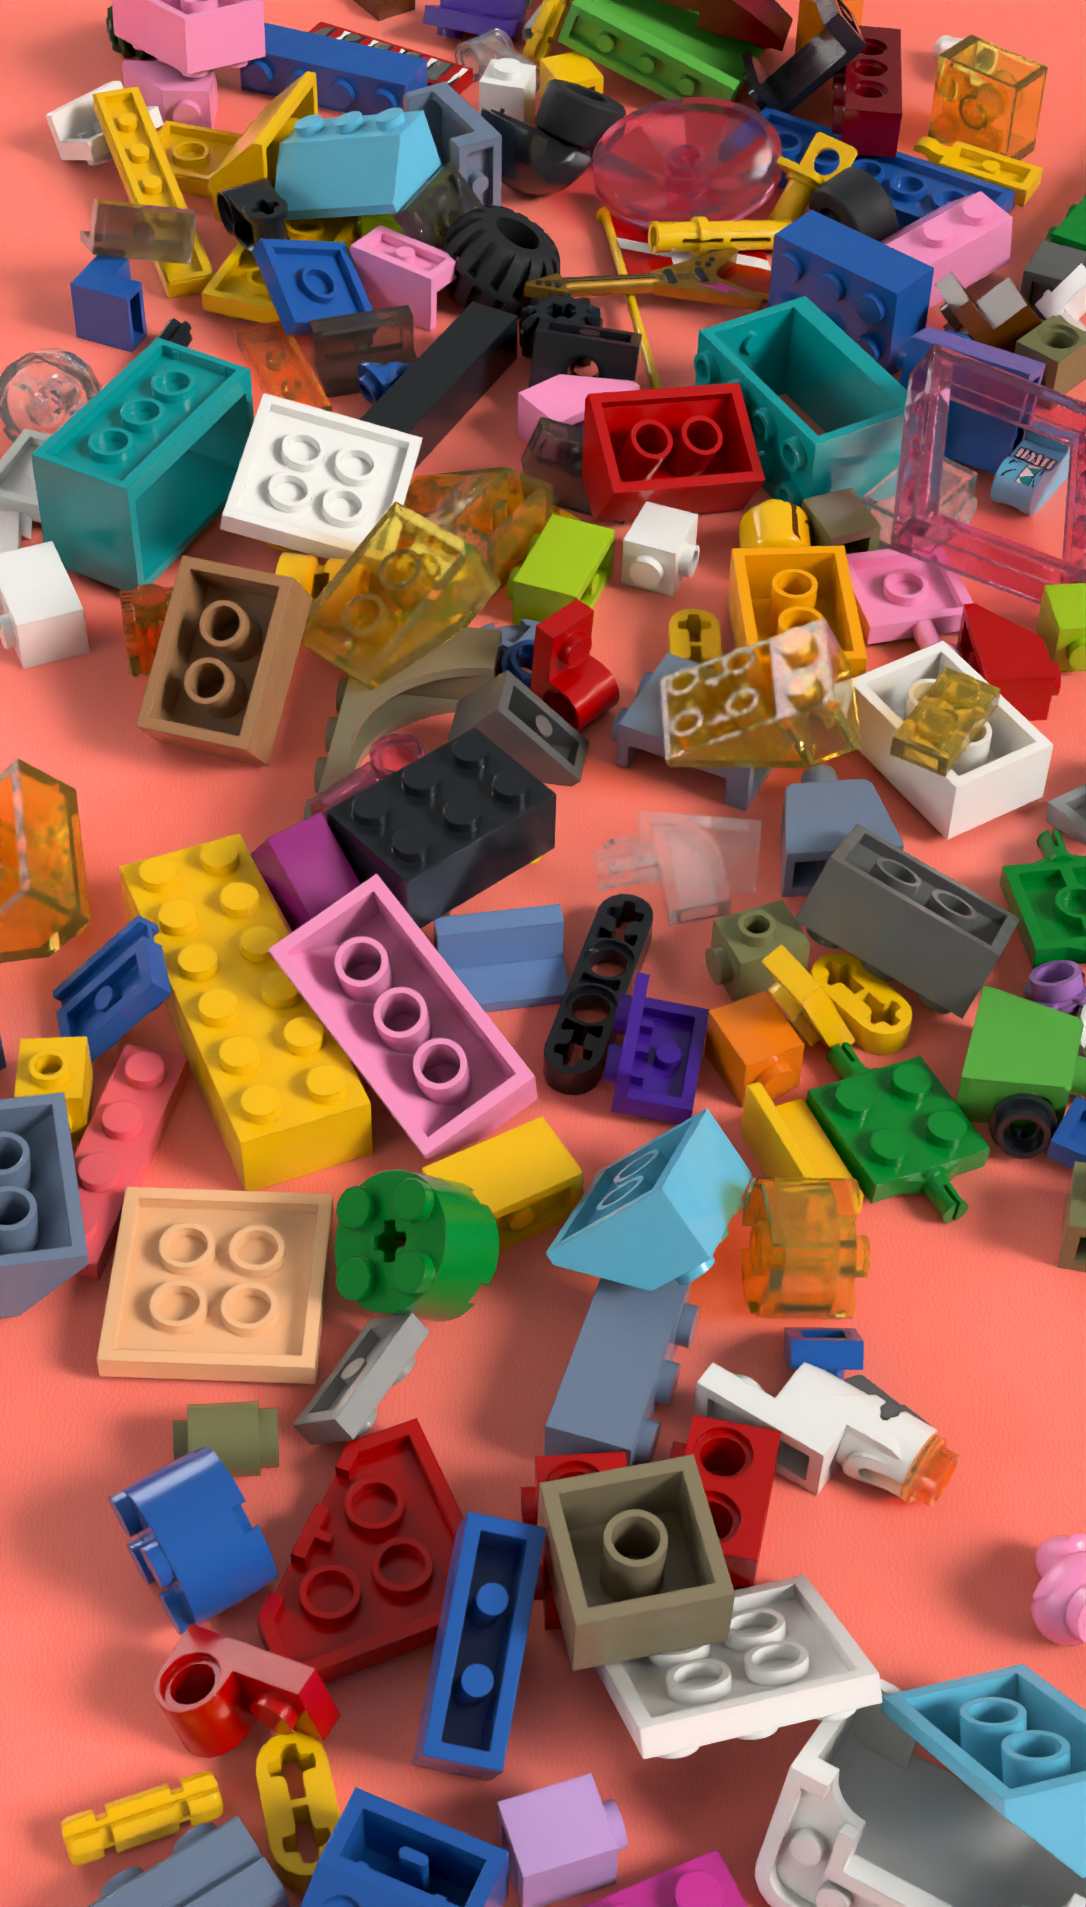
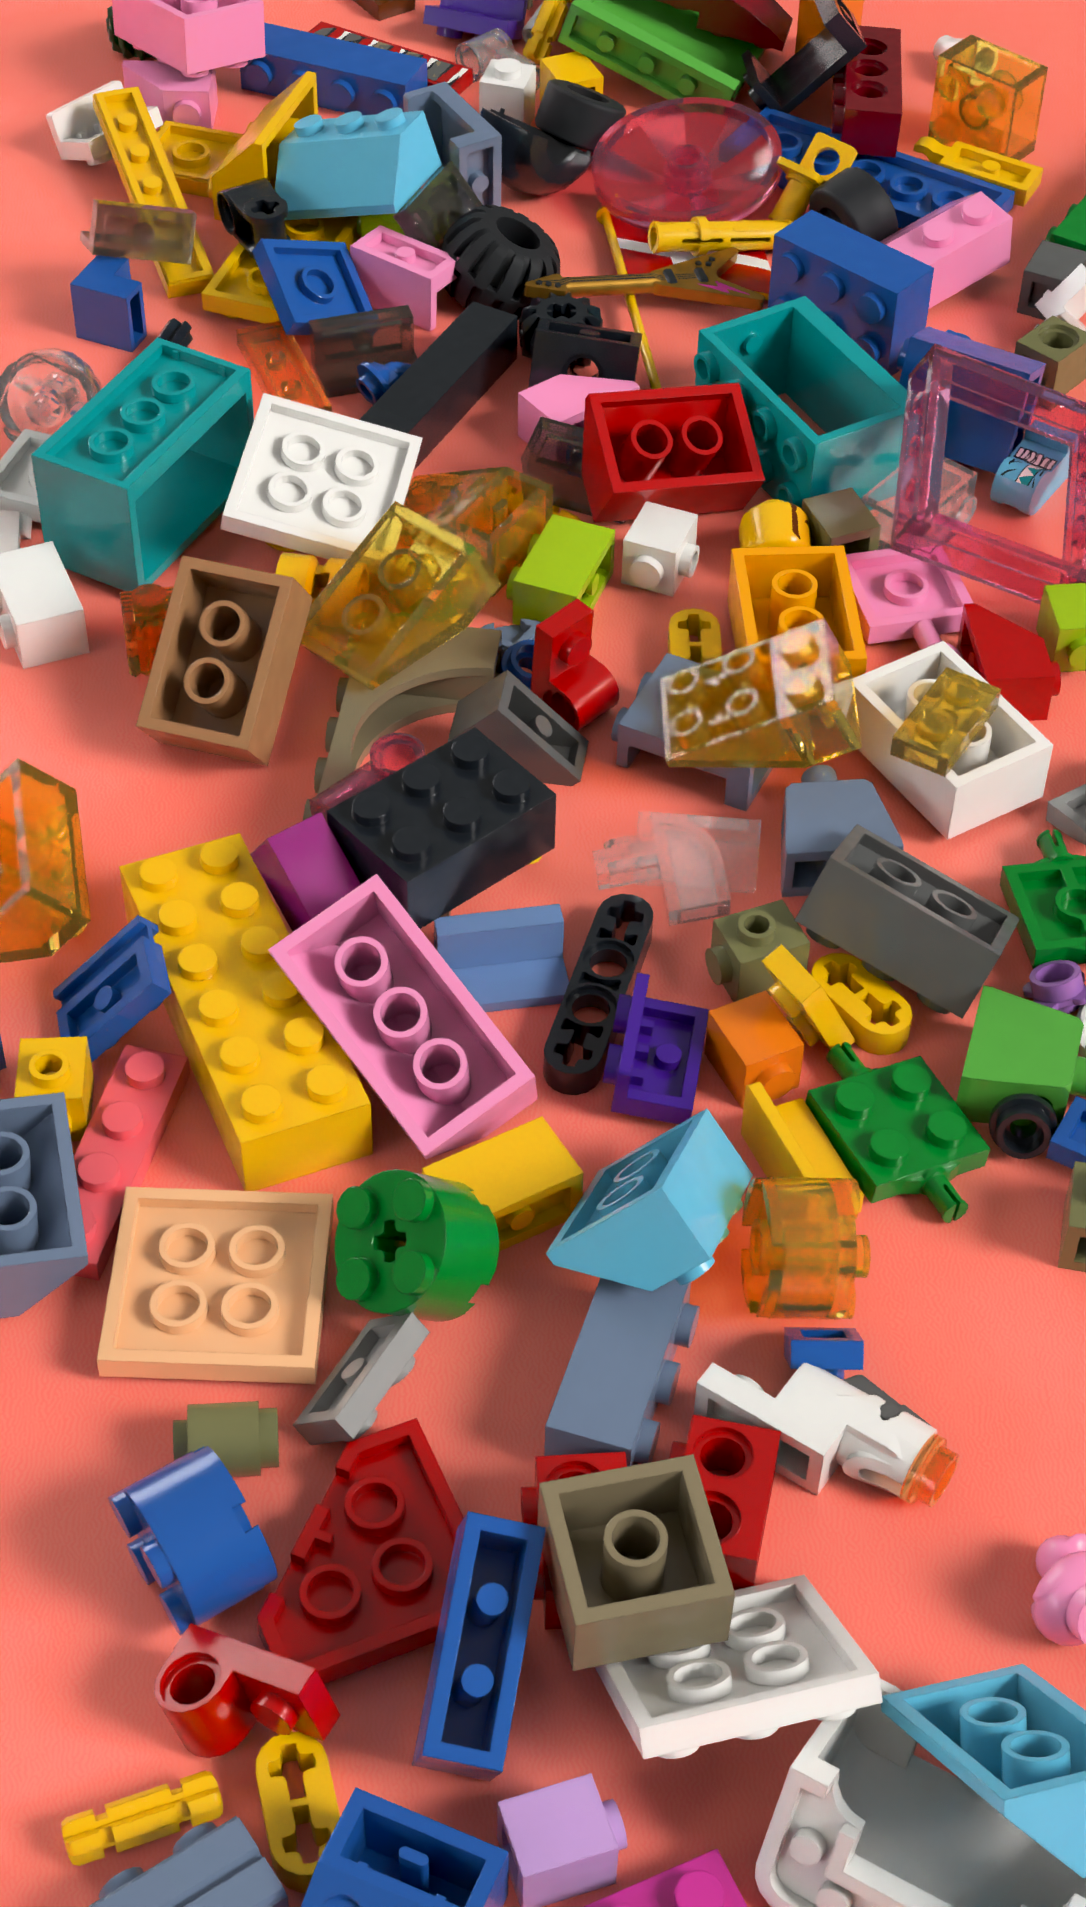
reddish brown brick [935,272,1043,353] -> none

